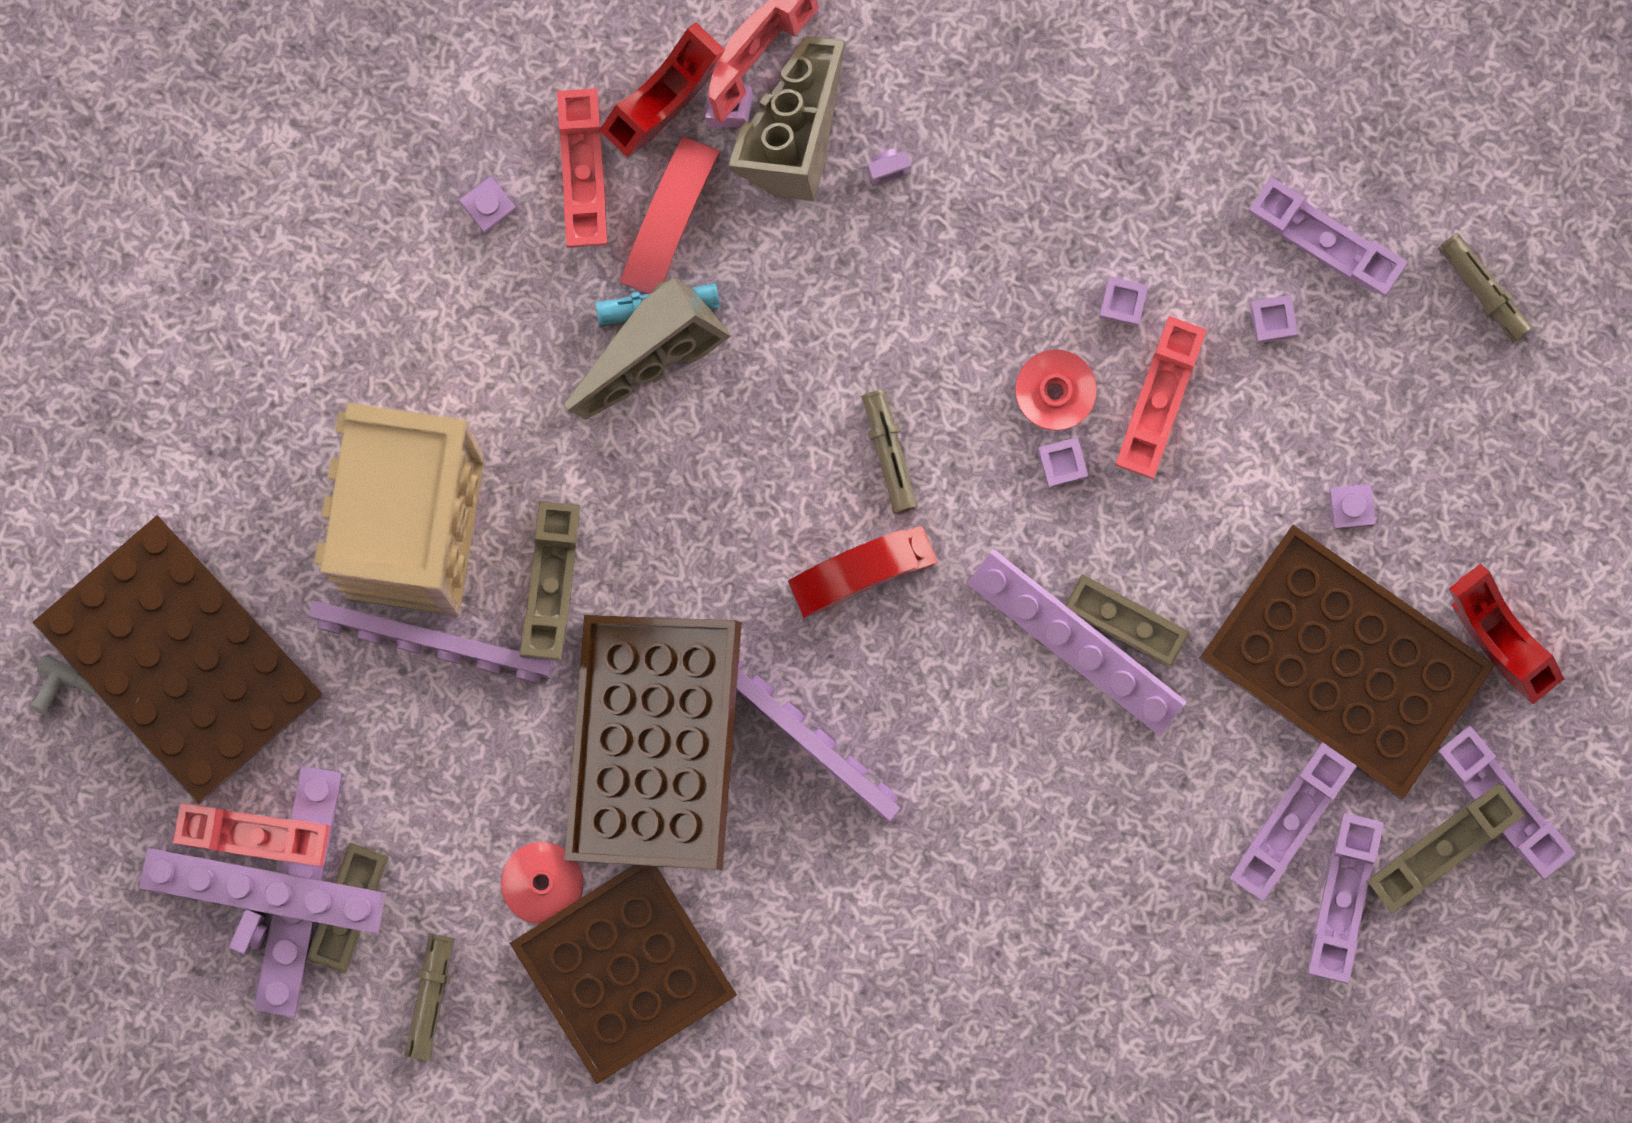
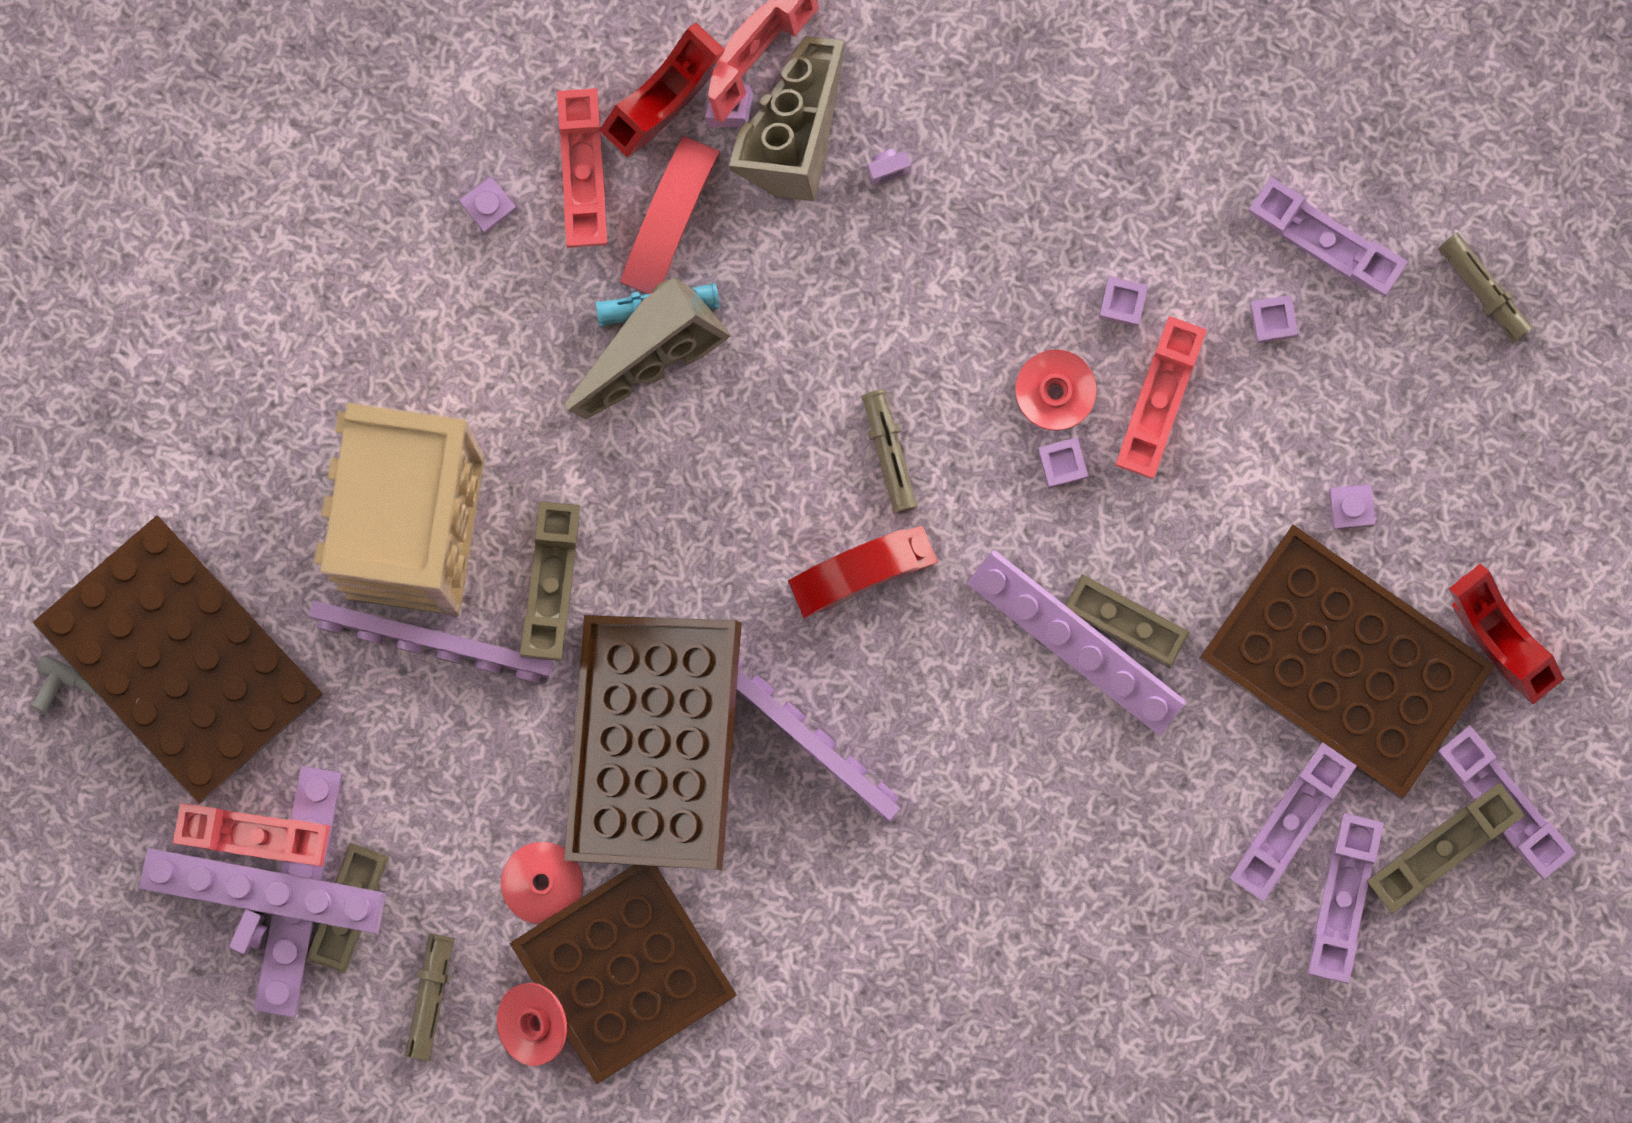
none -> coral dish [497,983,567,1066]

